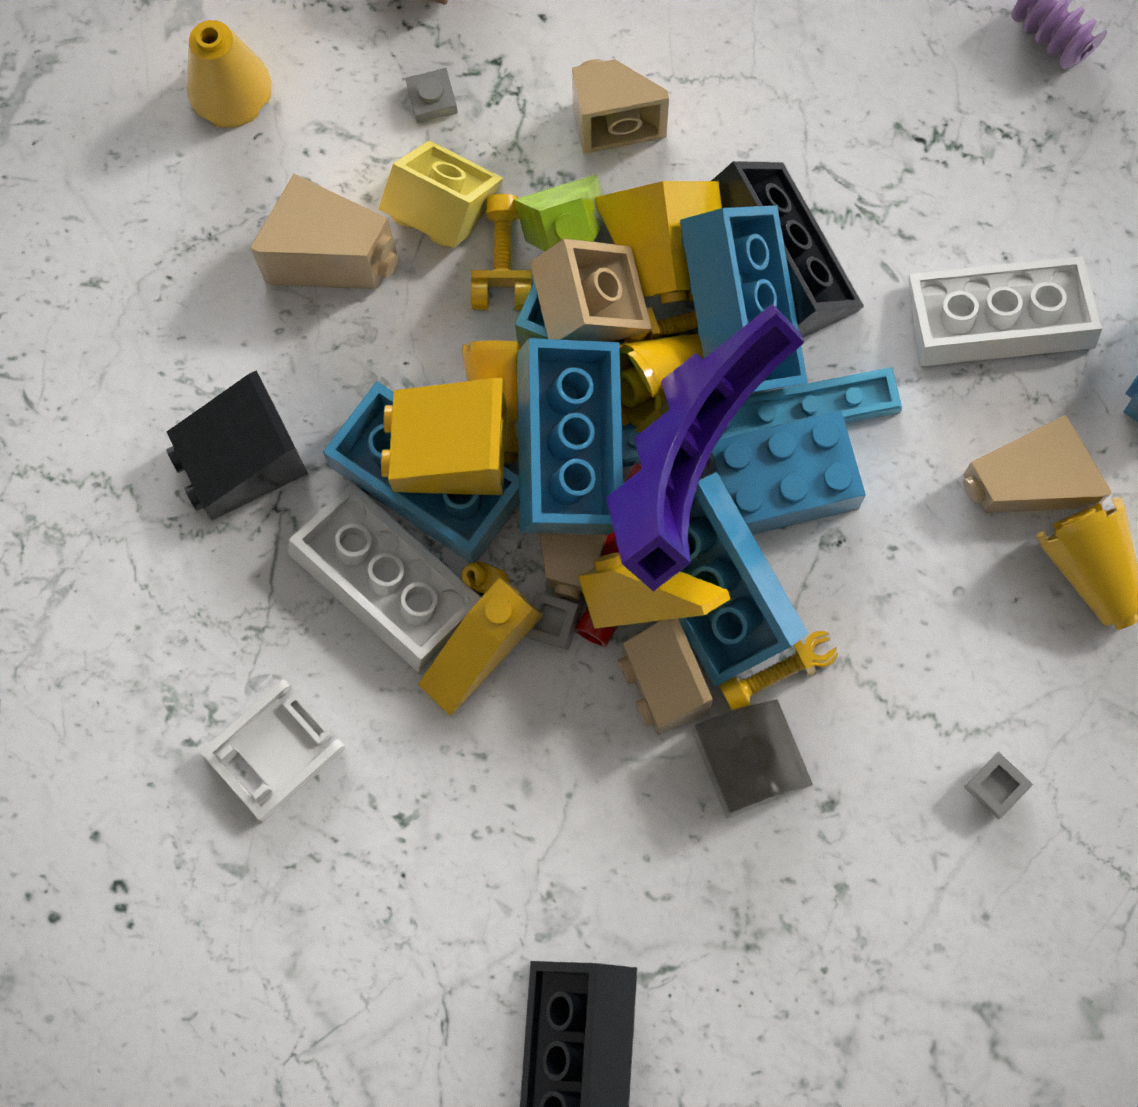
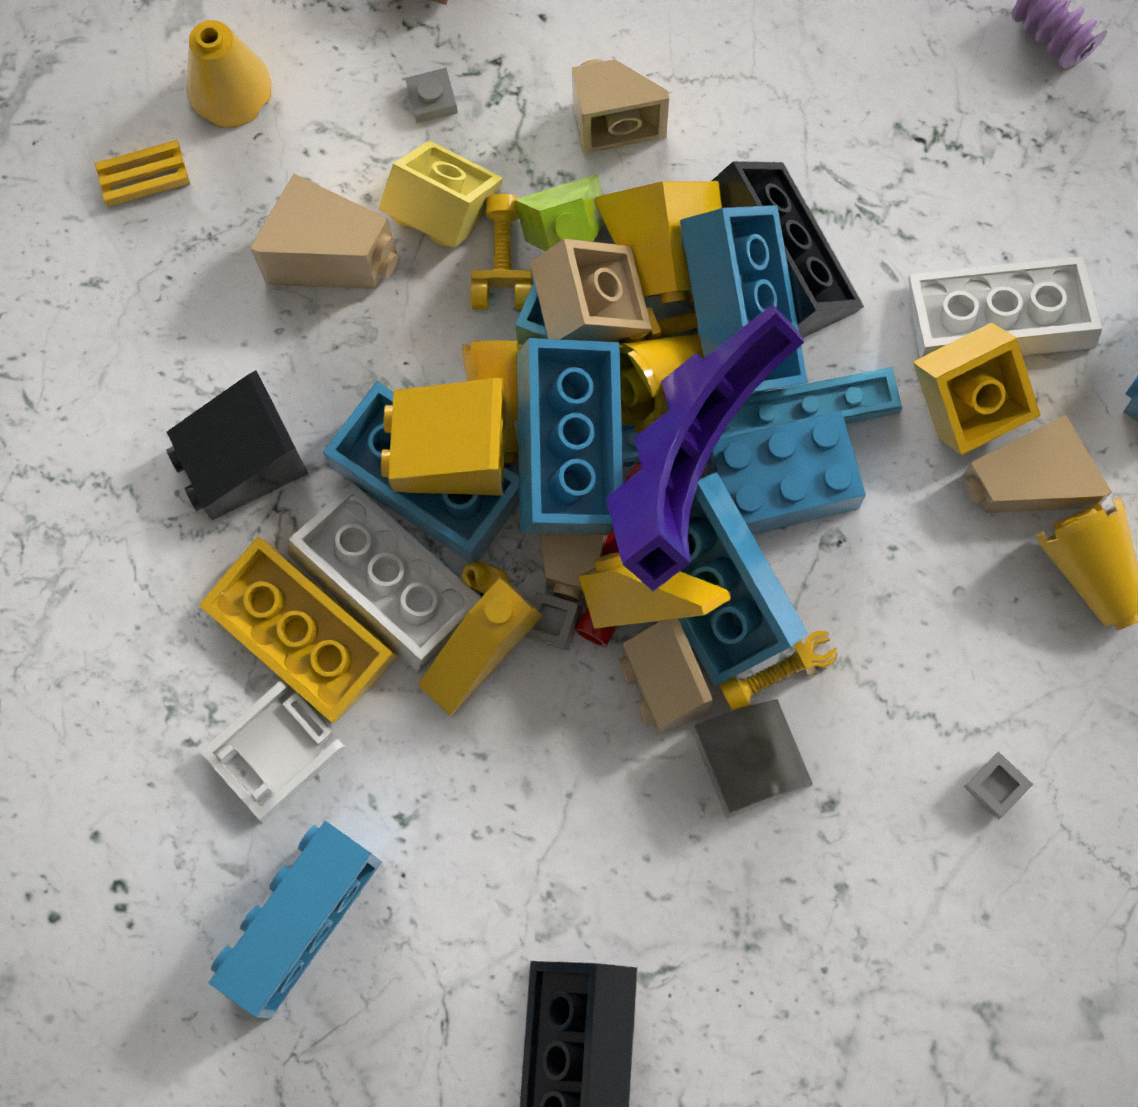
none -> yellow tile [94,140,190,207]
none -> yellow slope [199,536,399,723]
none -> dark azure brick [208,821,382,1019]
none -> yellow brick [913,323,1041,455]

